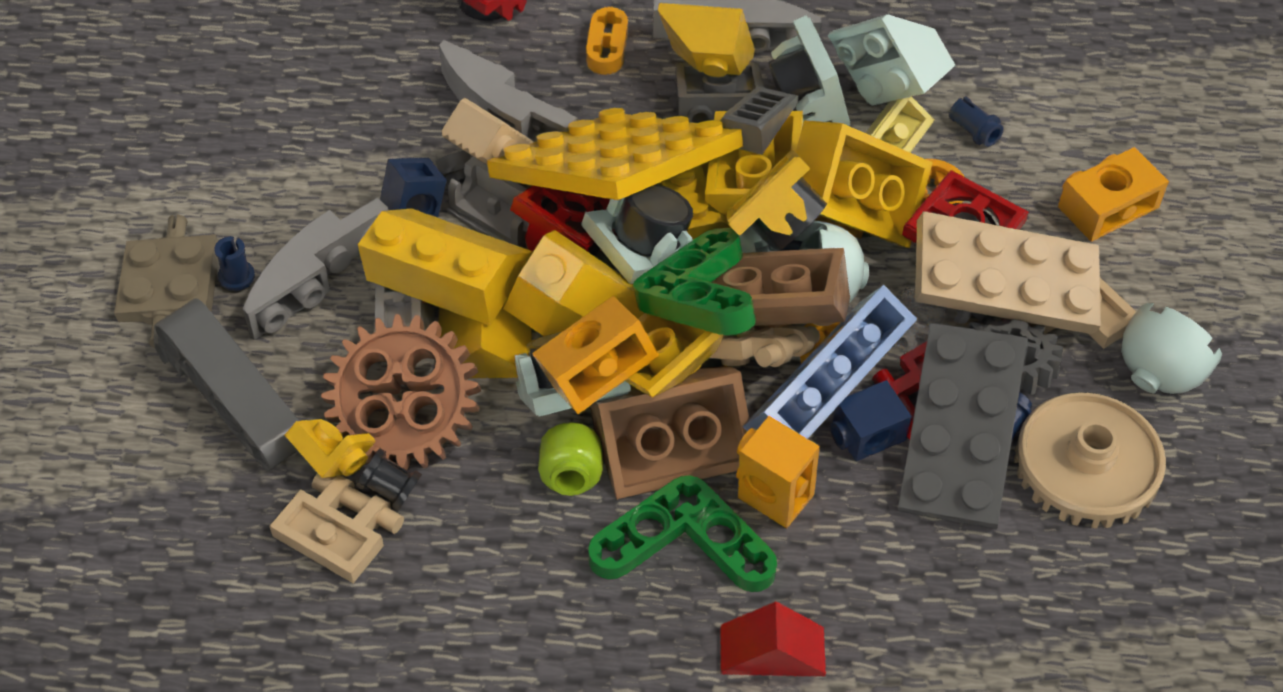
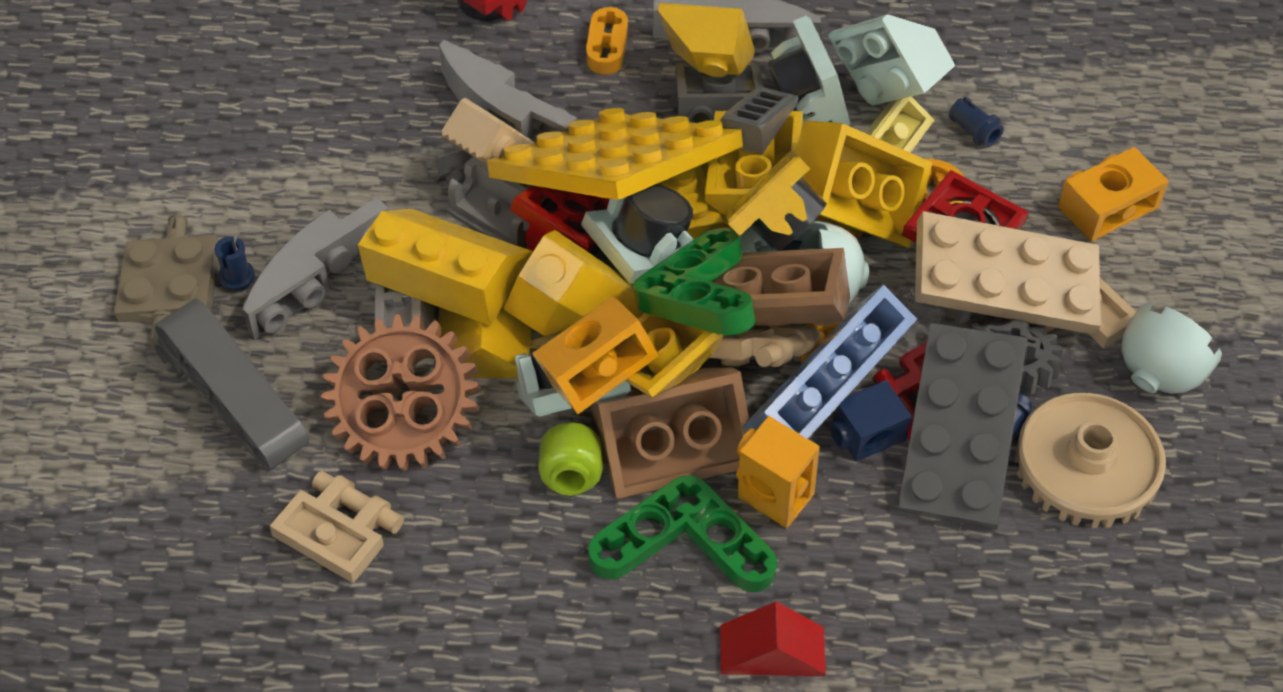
yellow bracket [284,419,376,478] -> none
black bush [356,448,422,512] -> none
dark blue brick [380,158,447,218] -> none

